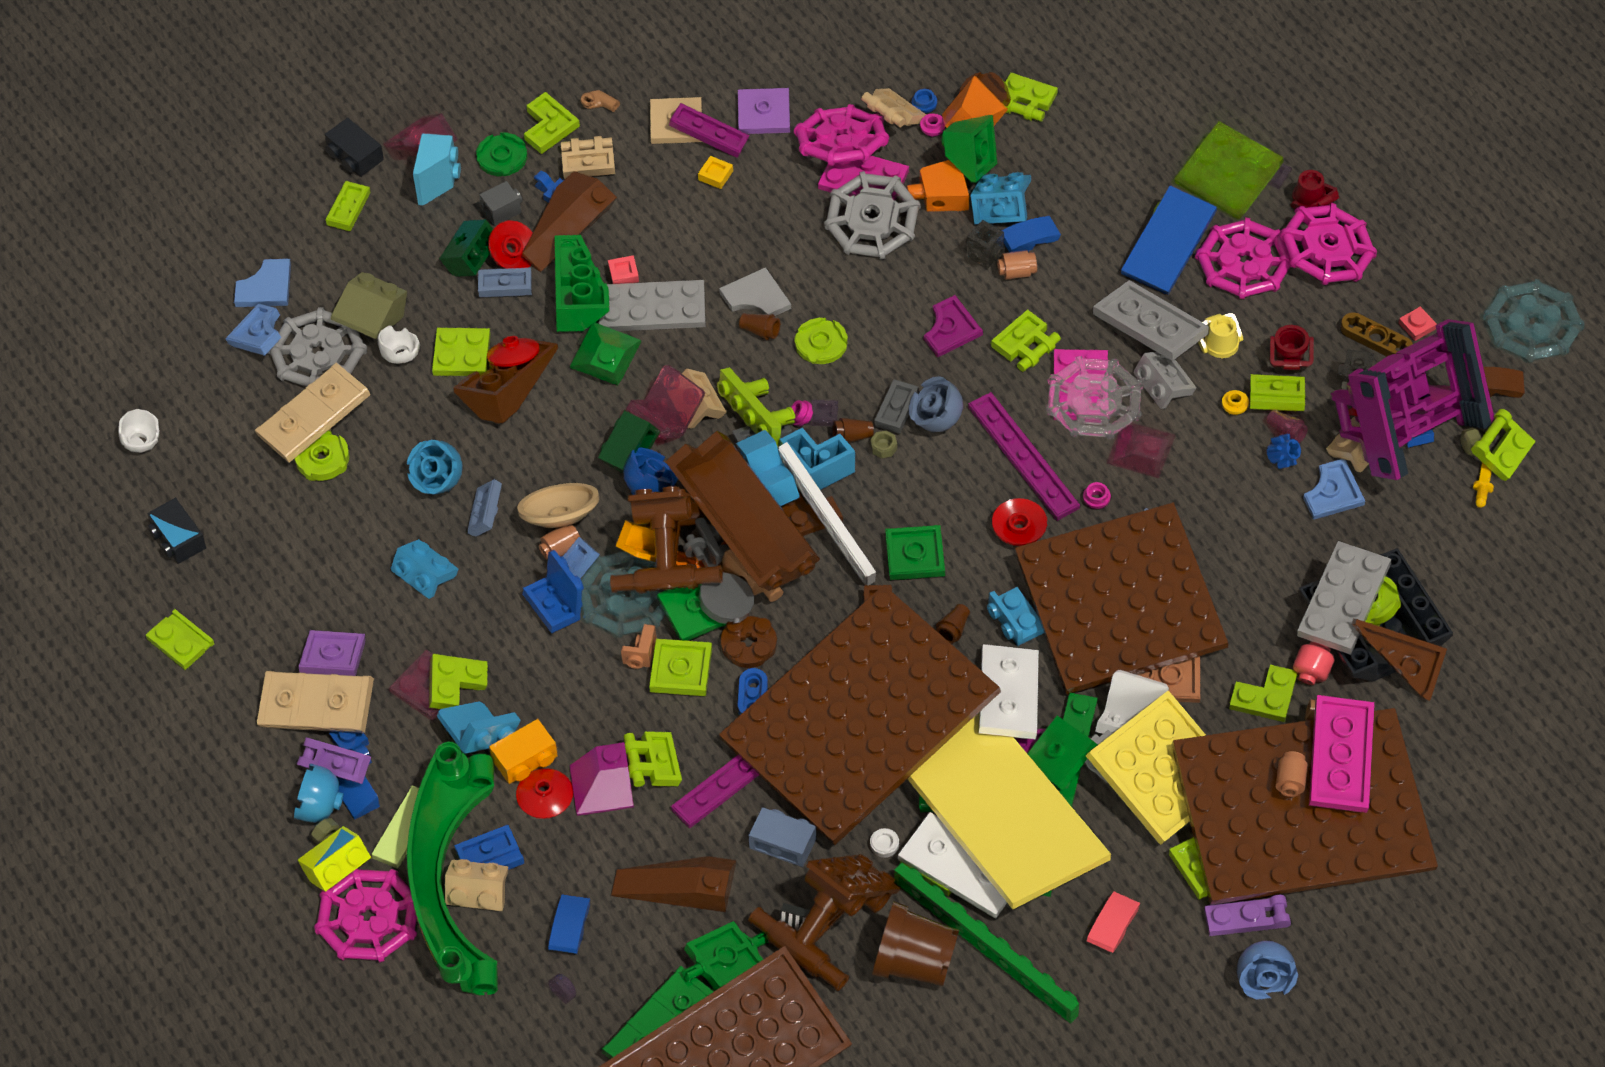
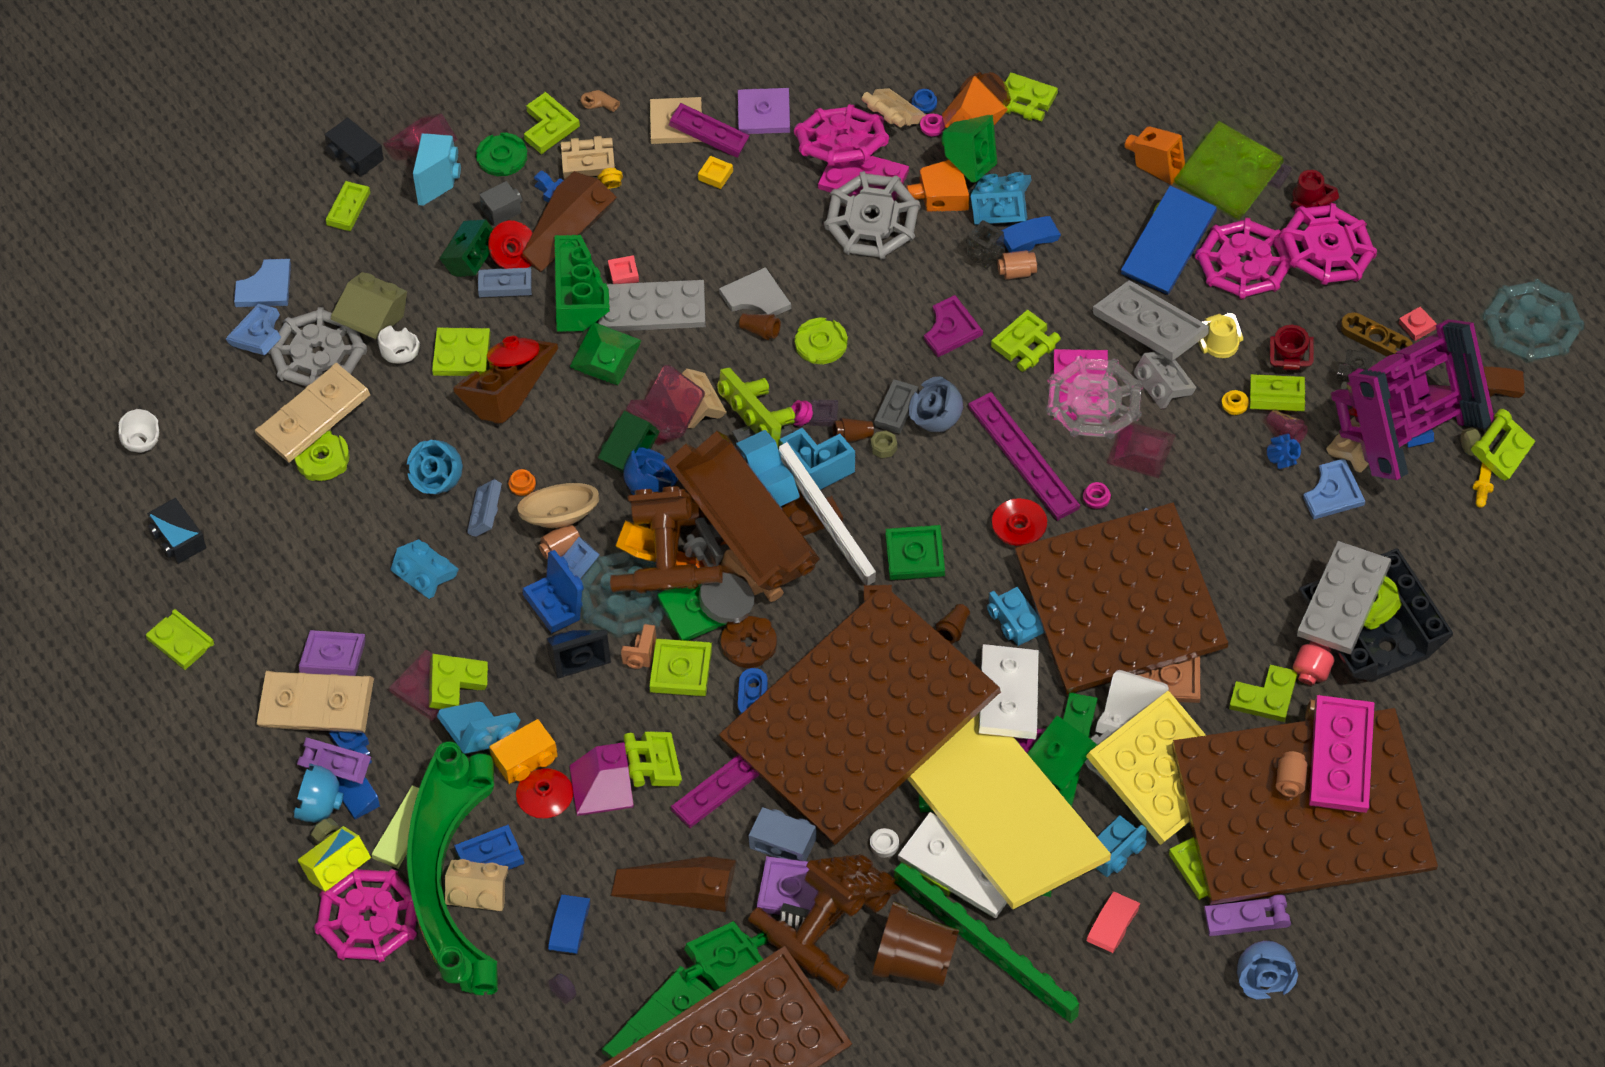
reddish brown wing [1351,618,1447,701] -> none
none -> orange plate [508,469,536,496]
none -> black slope [546,630,611,679]
none -> yellow plate [597,168,623,189]
none -> medium lavender plate [757,856,818,915]
none -> dark azure bracket [1096,816,1147,877]
none -> orange torso [1125,127,1186,185]

